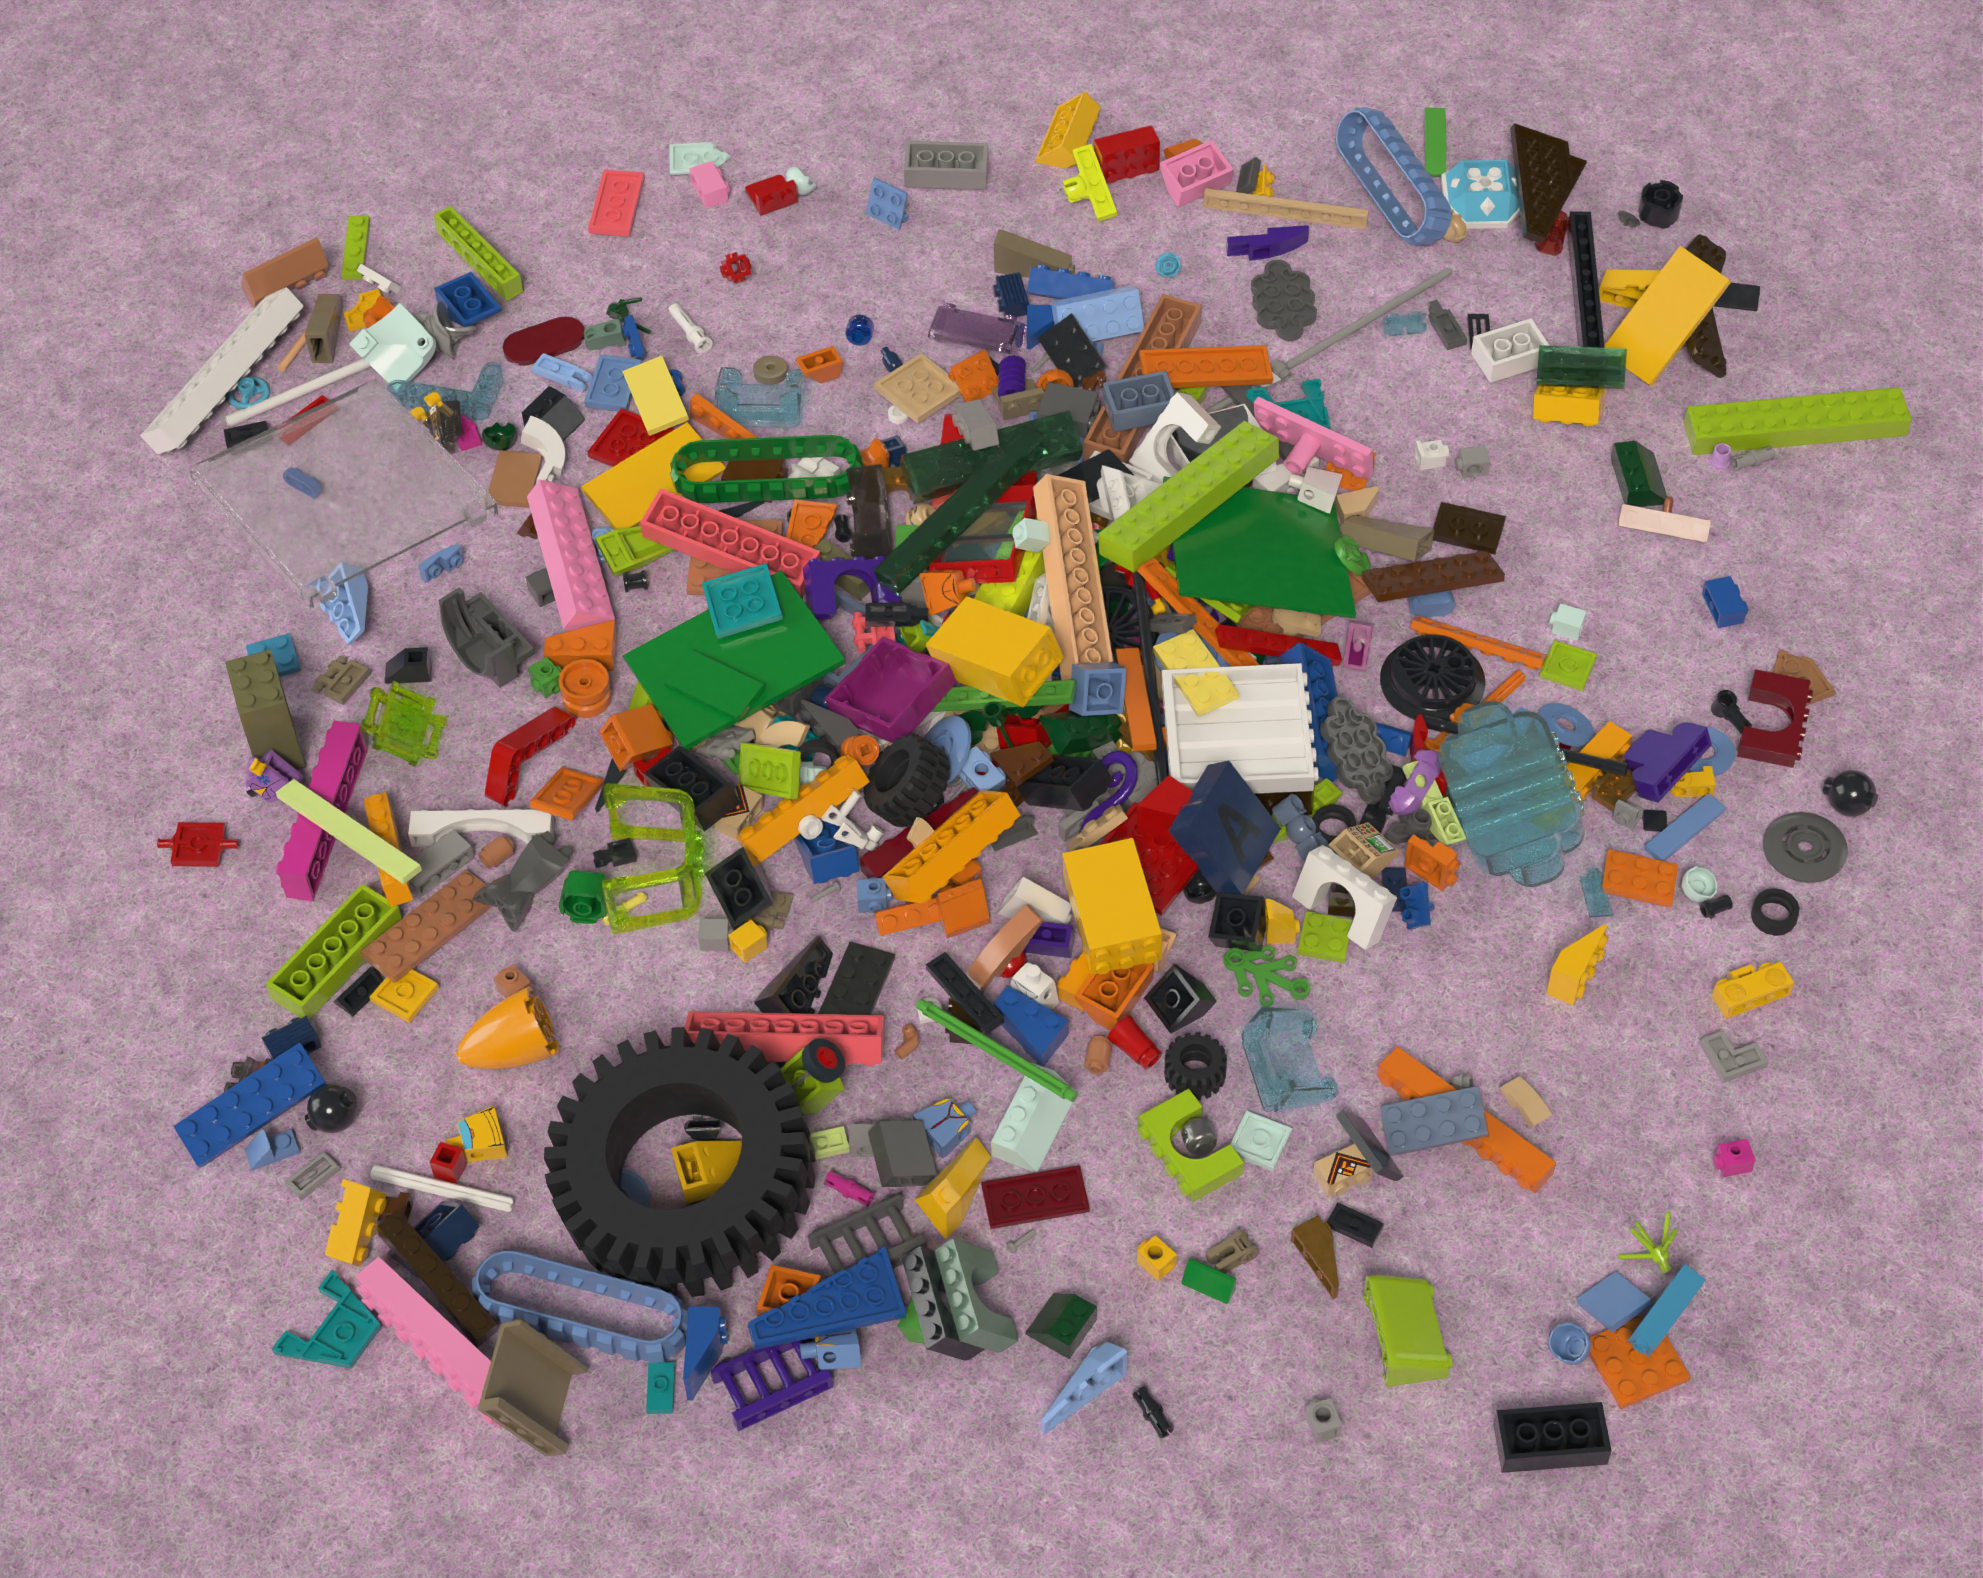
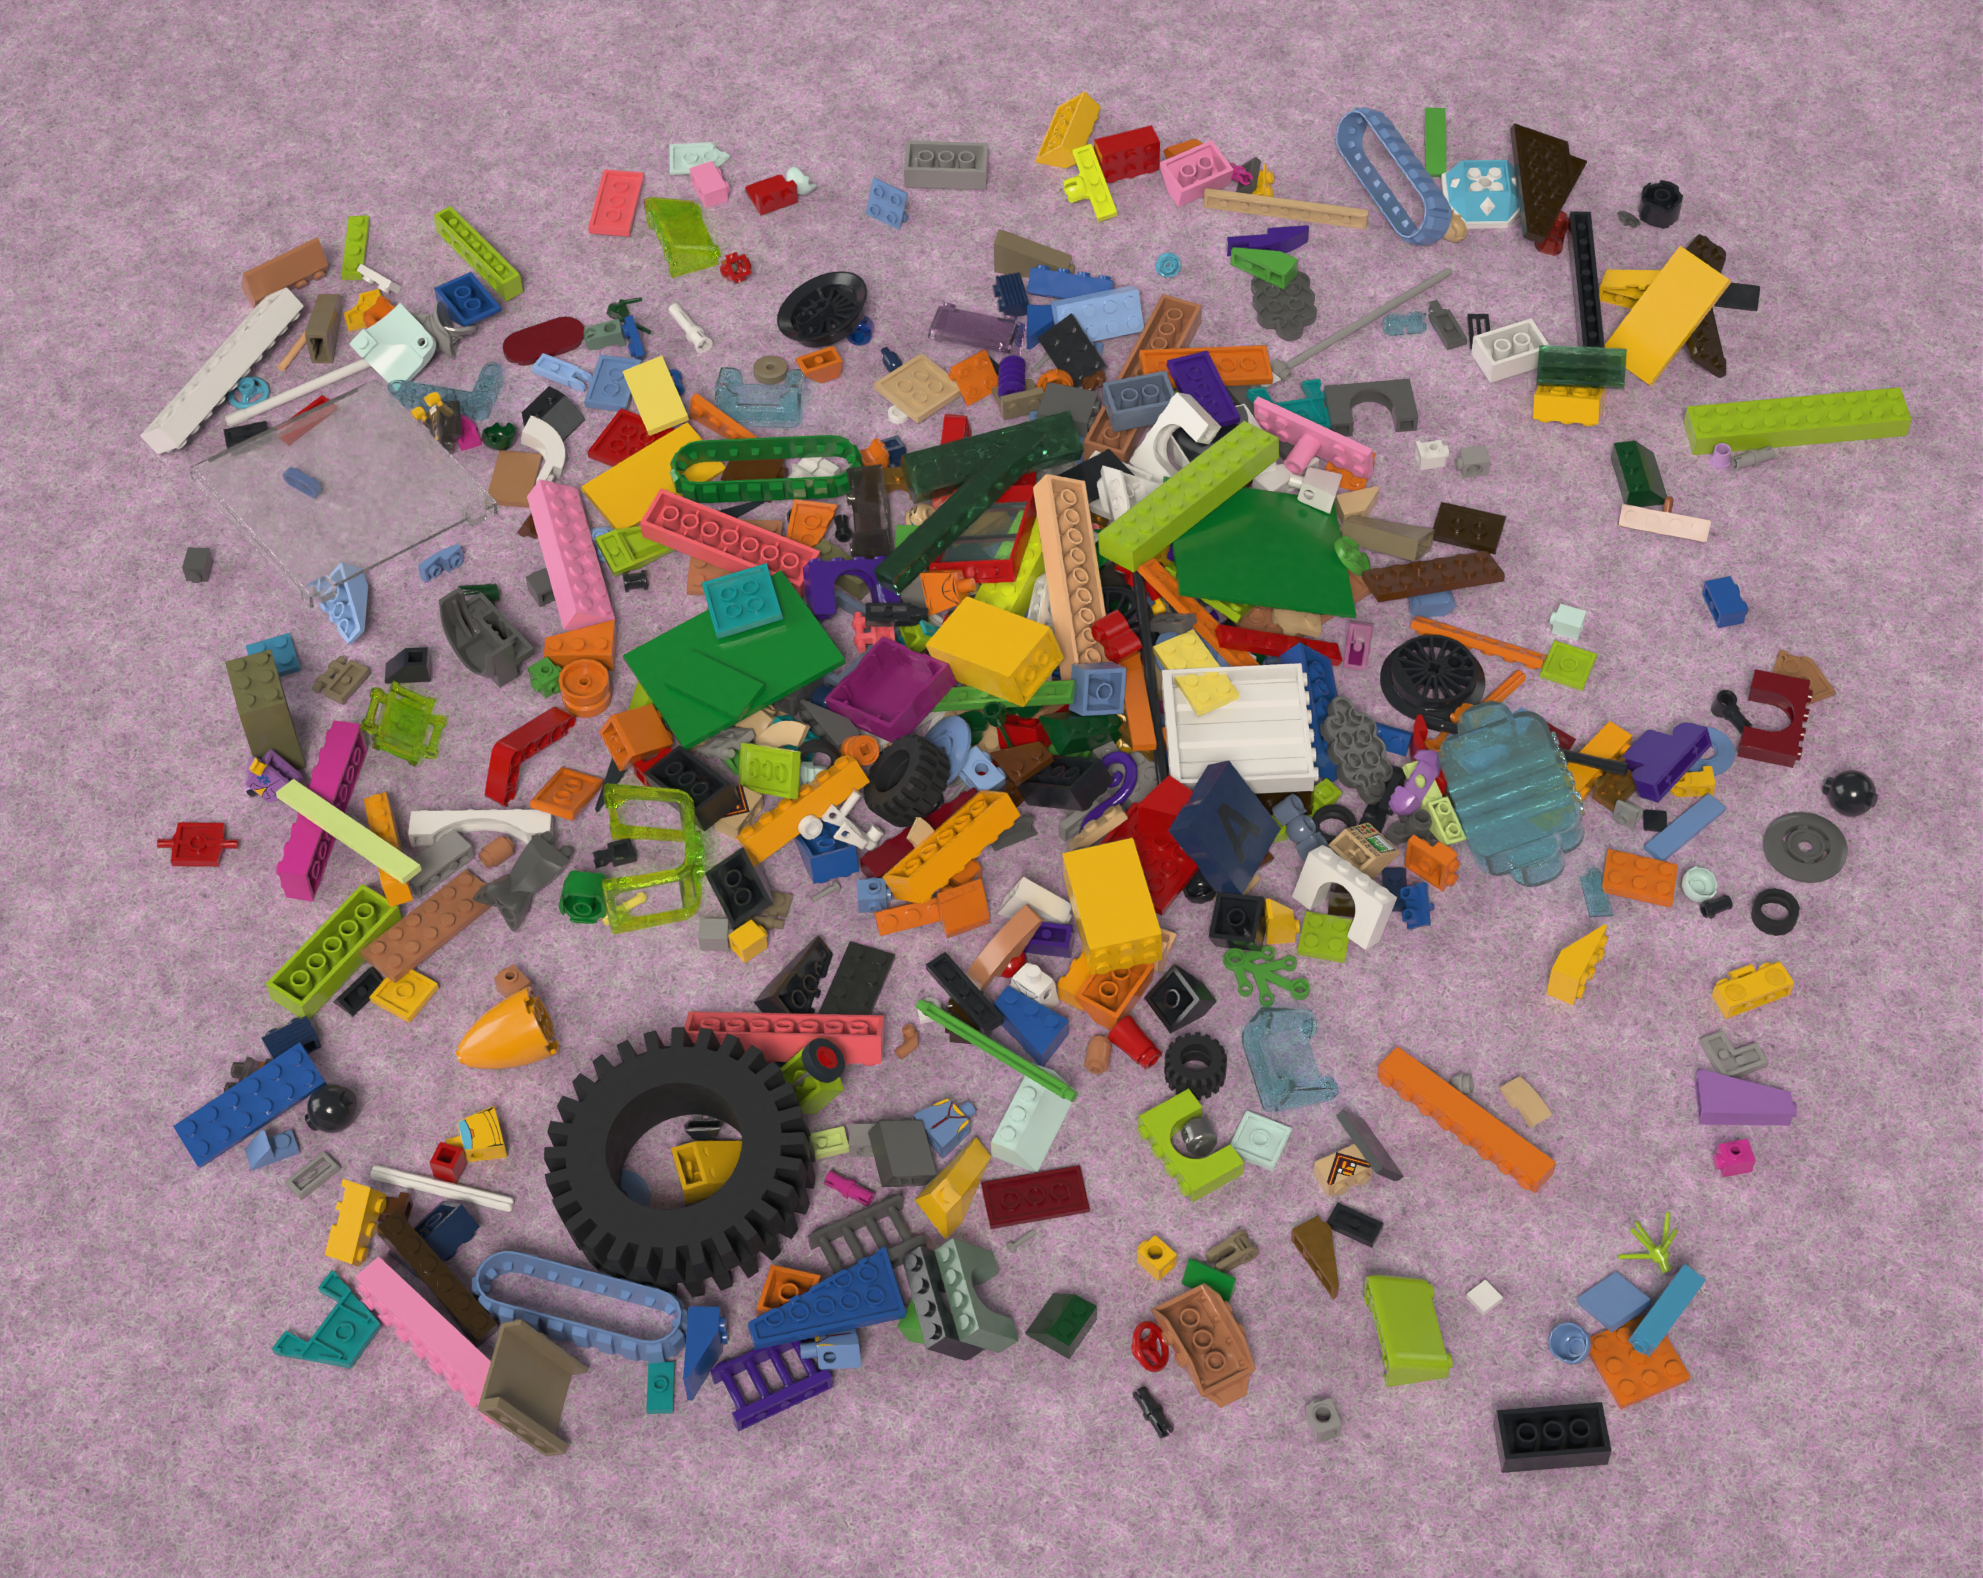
light grey brick [952,399,999,451] -> none
light aqua brick [1013,518,1050,553] -> none
light blue wedge [1041,1342,1127,1434] -> none
sand blue plate [1380,1086,1489,1156] -> none
medium blue piece [1538,703,1594,747] -> none
none -> dark grey brick [182,547,214,583]
none -> dark green plant [457,583,500,606]
none -> clear neon green windscreen [643,196,721,278]
none -> black piece [777,271,868,348]
none -> red brick [1091,610,1143,664]
none -> red piece [1131,1321,1169,1372]
none -> nougat slope [1150,1283,1256,1408]
none -> dark purple plate [1166,351,1241,427]
none -> dark pink pin [1229,163,1253,185]
none -> bright green slope [1230,247,1298,289]
none -> dark grey arch [1323,379,1418,437]
none -> white tile [1466,1279,1503,1316]
none -> medium lavender slope [1695,1069,1797,1126]

